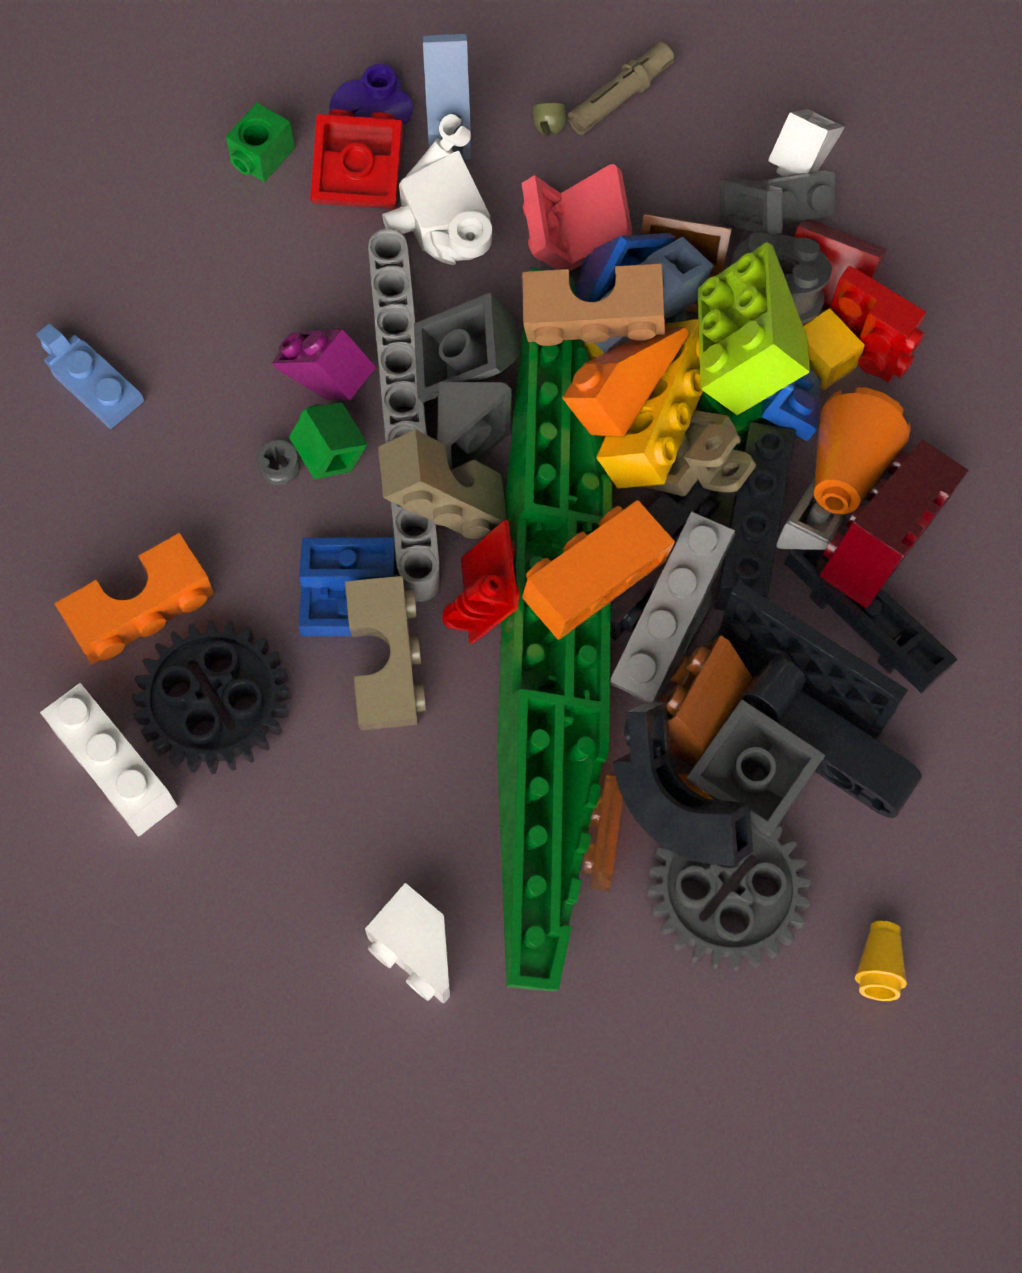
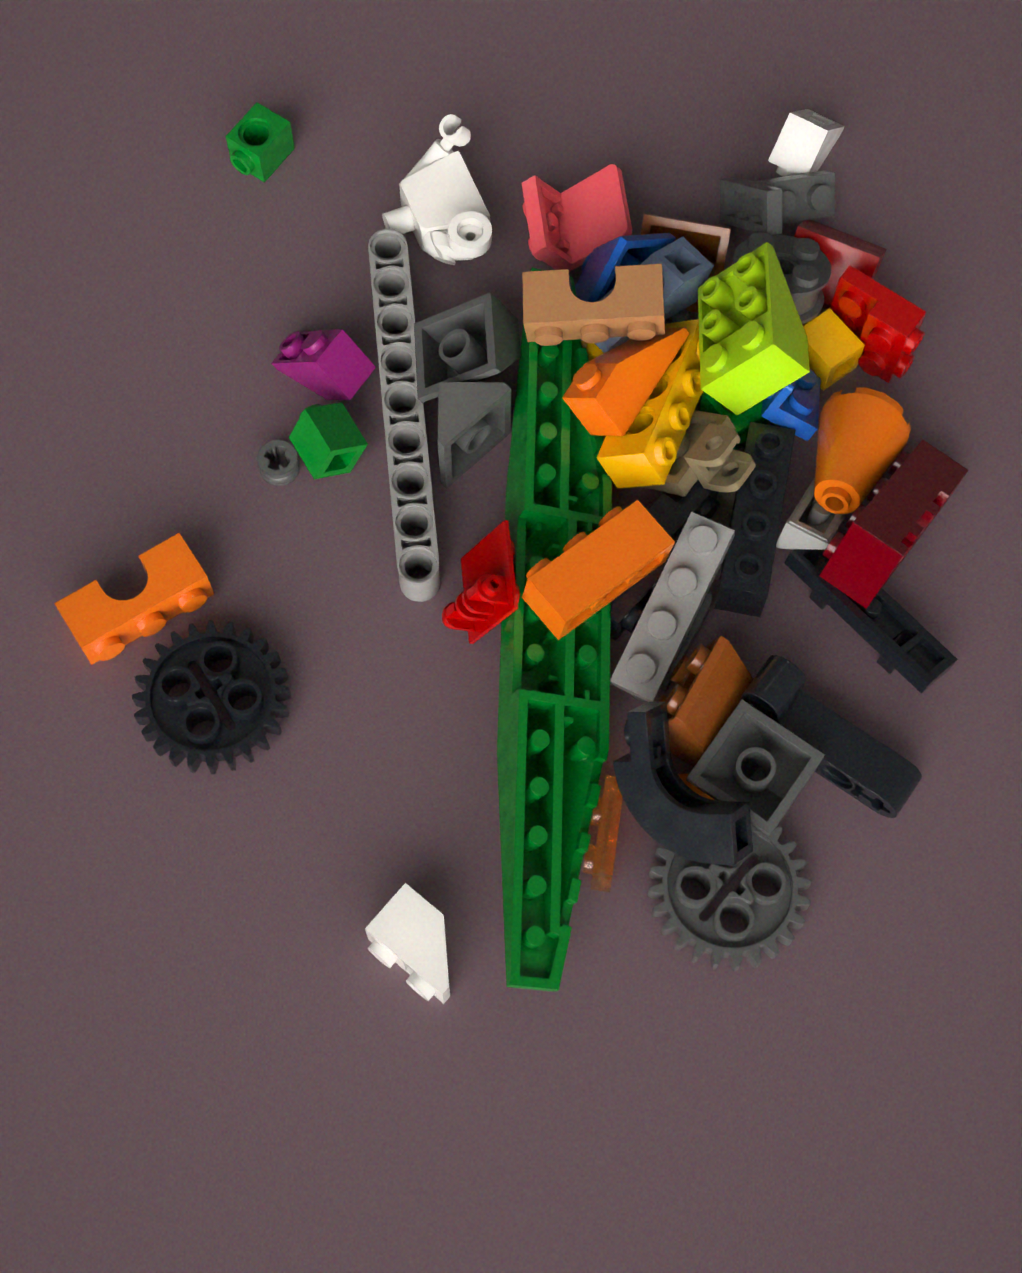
medium blue hinge [36,323,144,429] -> none
white arch [40,683,178,837] -> none
blue slope [299,537,395,636] -> none
red plate [310,109,405,209] -> none
dark purple plate [329,64,413,124] -> none
dark tan arch [345,576,426,731] -> none
dark tan arch [378,429,507,539] -> none
slope [422,34,471,160] -> none
olive hinge [532,103,566,136] -> none
dark tan pin [567,41,675,136] -> none
black fence [710,581,908,740] -> none
yellow cone [855,921,907,1001] -> none

